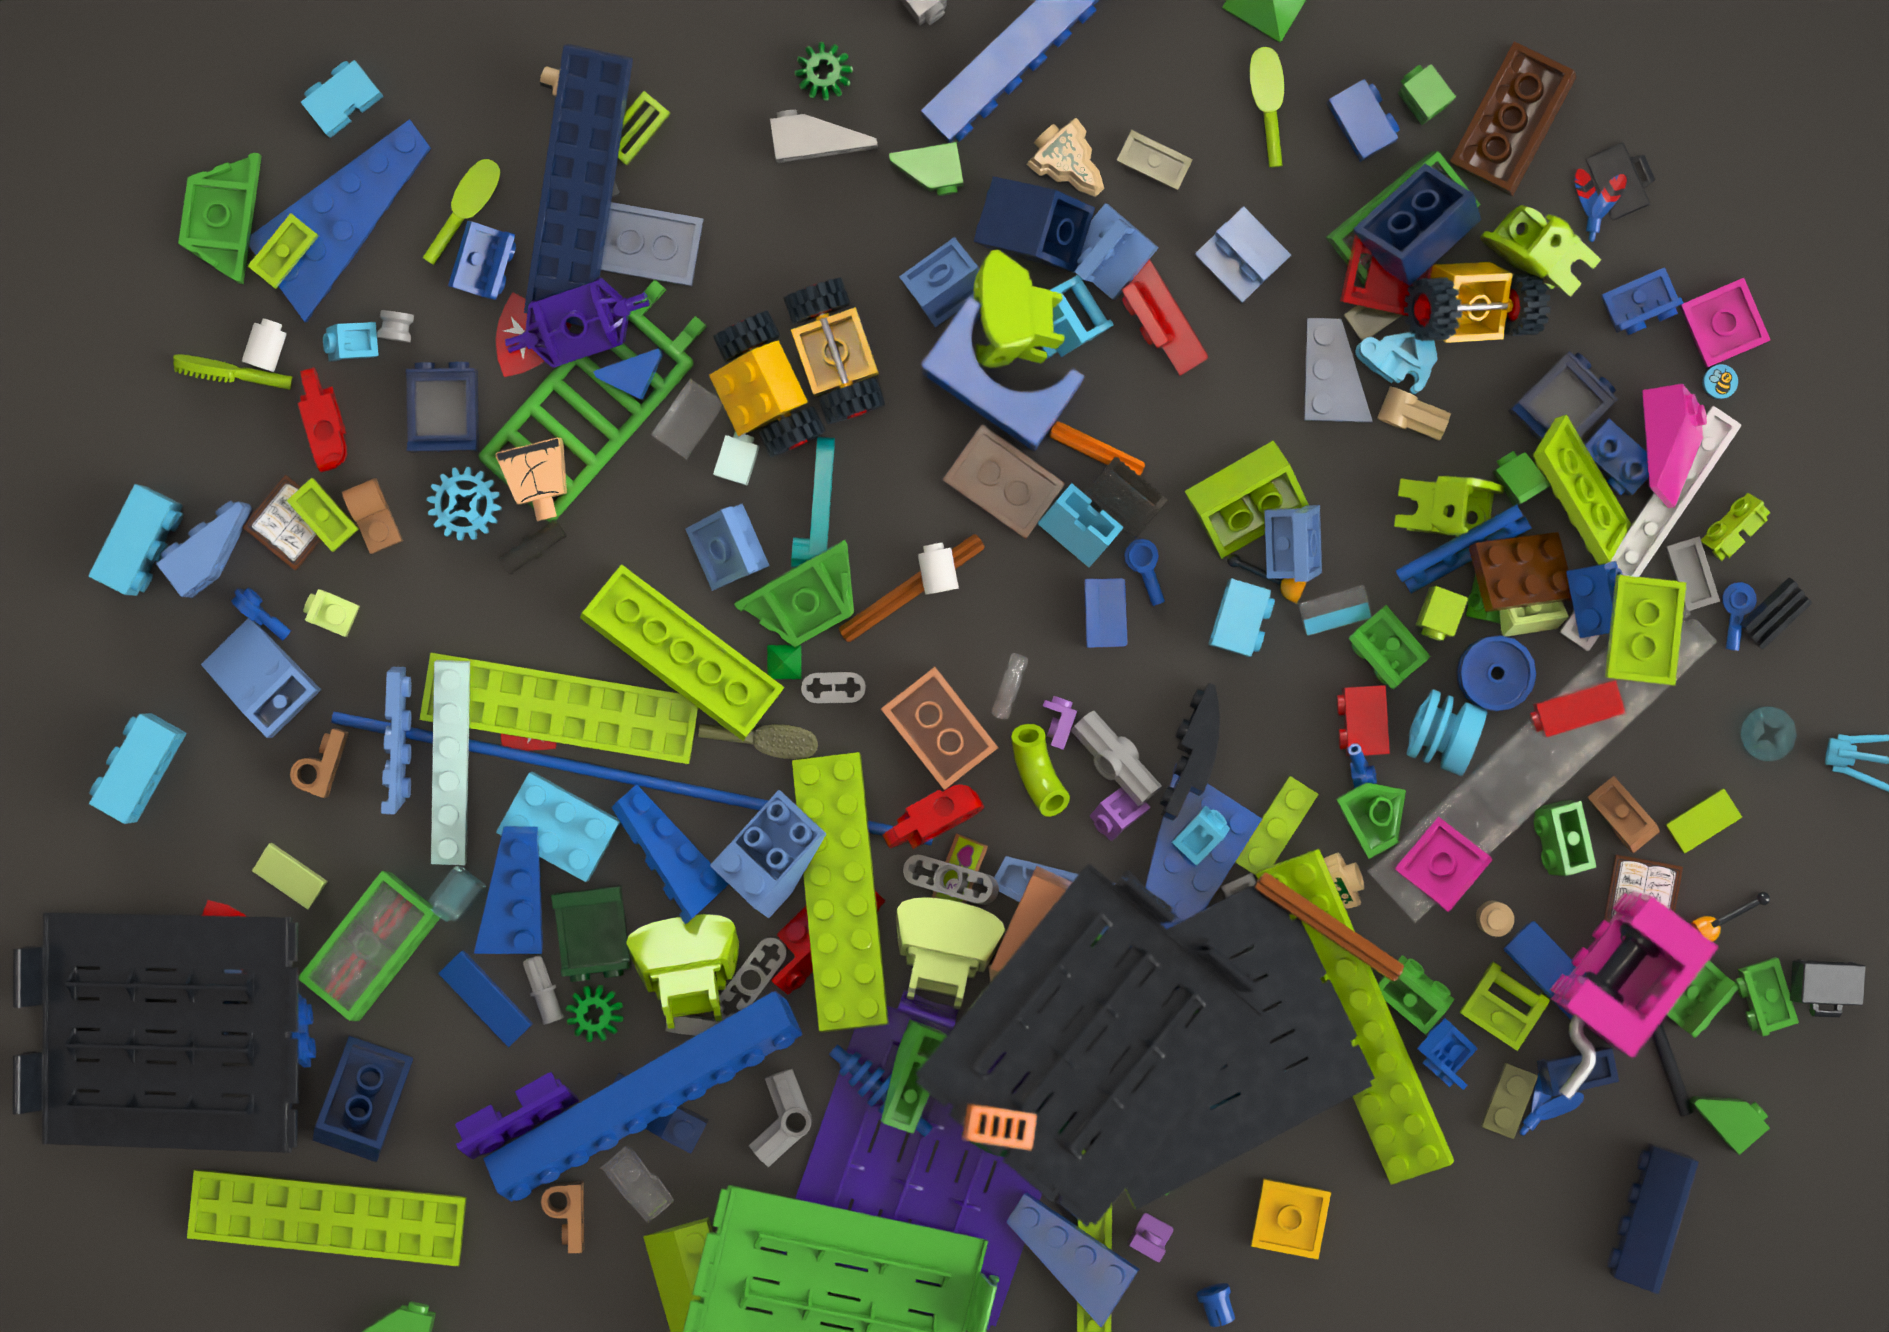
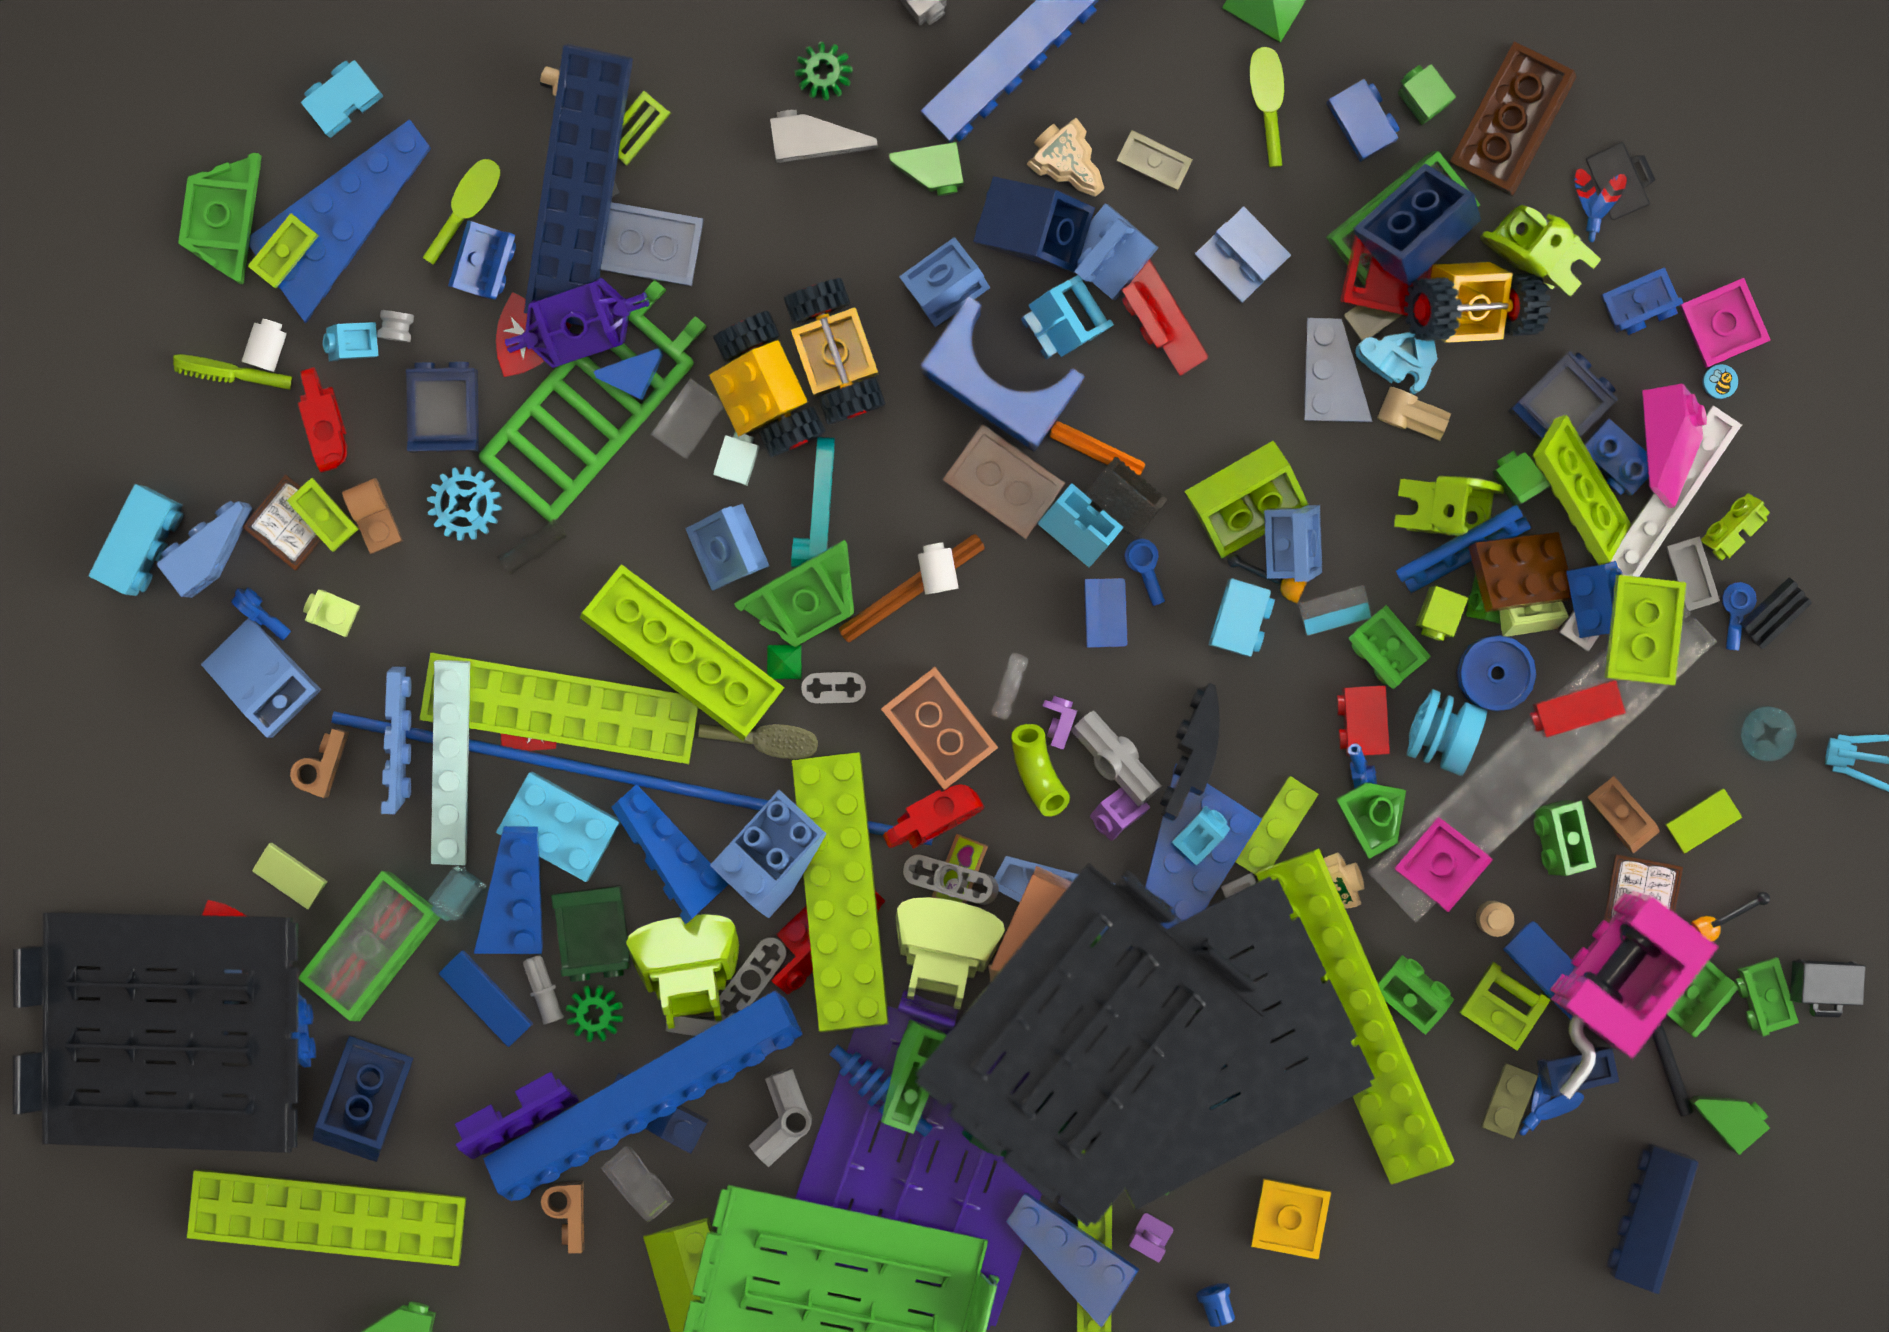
medium azure brick [89,713,187,824] -> none
light nougat torso [495,437,567,521] -> none
slope [962,1105,1036,1150] -> none
lime piece [974,250,1064,368] -> none
dark orange axle [1255,873,1404,981] -> none
blue bracket [1417,1018,1478,1090] -> none

